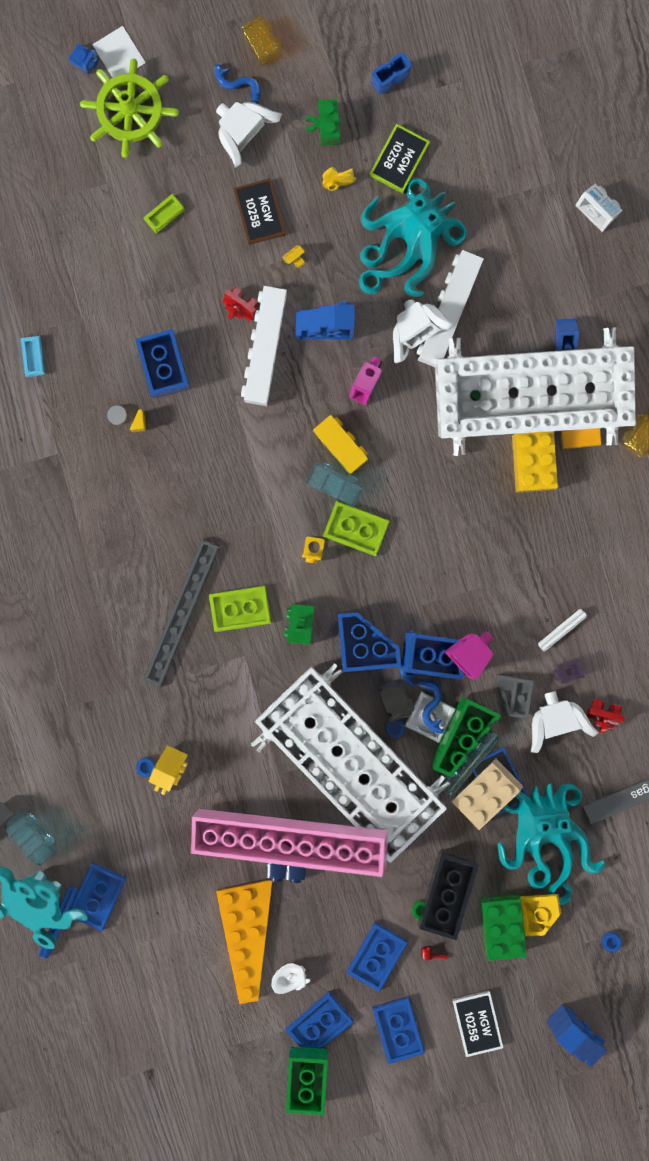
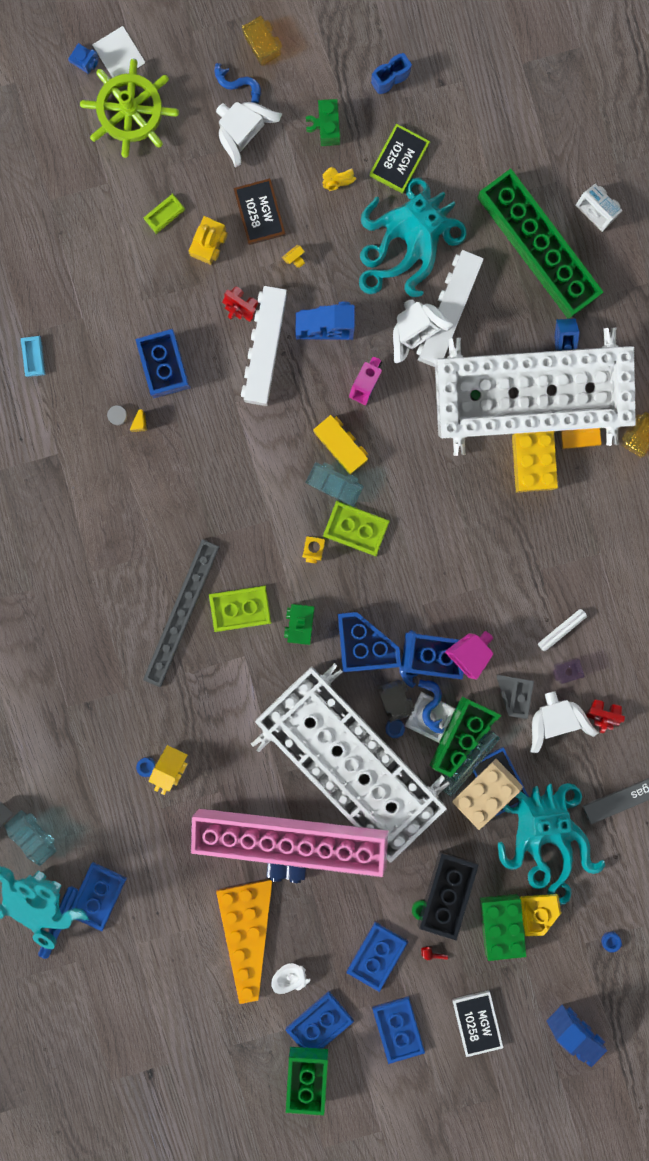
none -> yellow brick [189,216,228,265]
none -> green brick [477,168,604,319]

